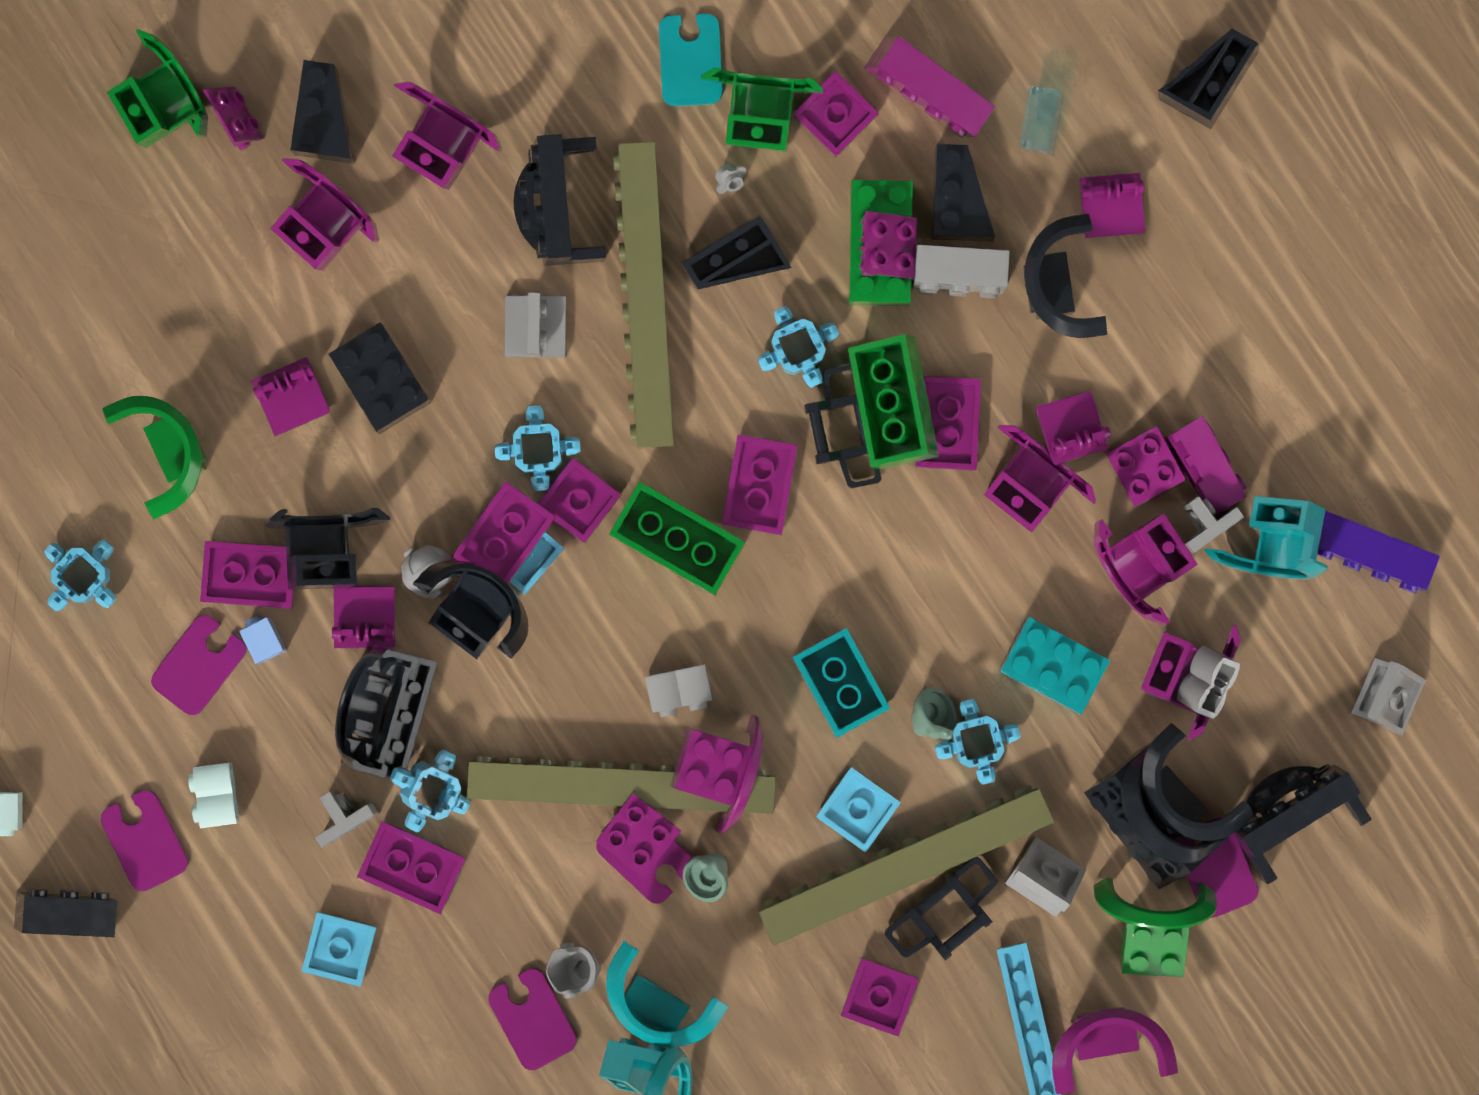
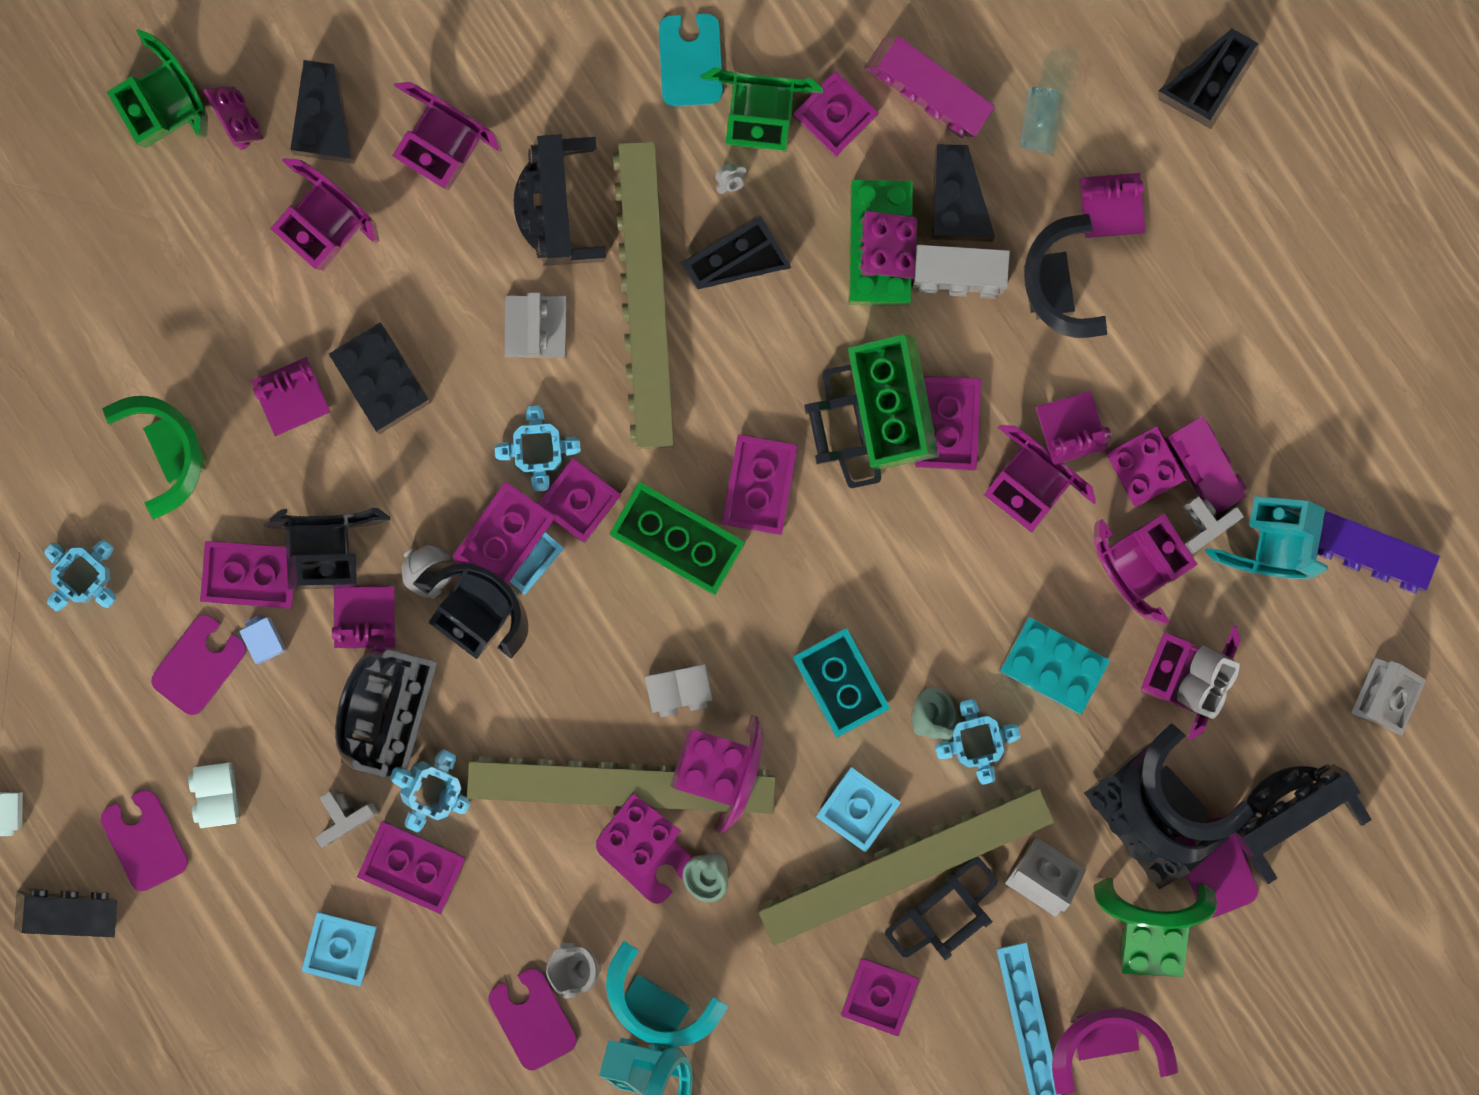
medium azure piece [757,306,839,388] -> none

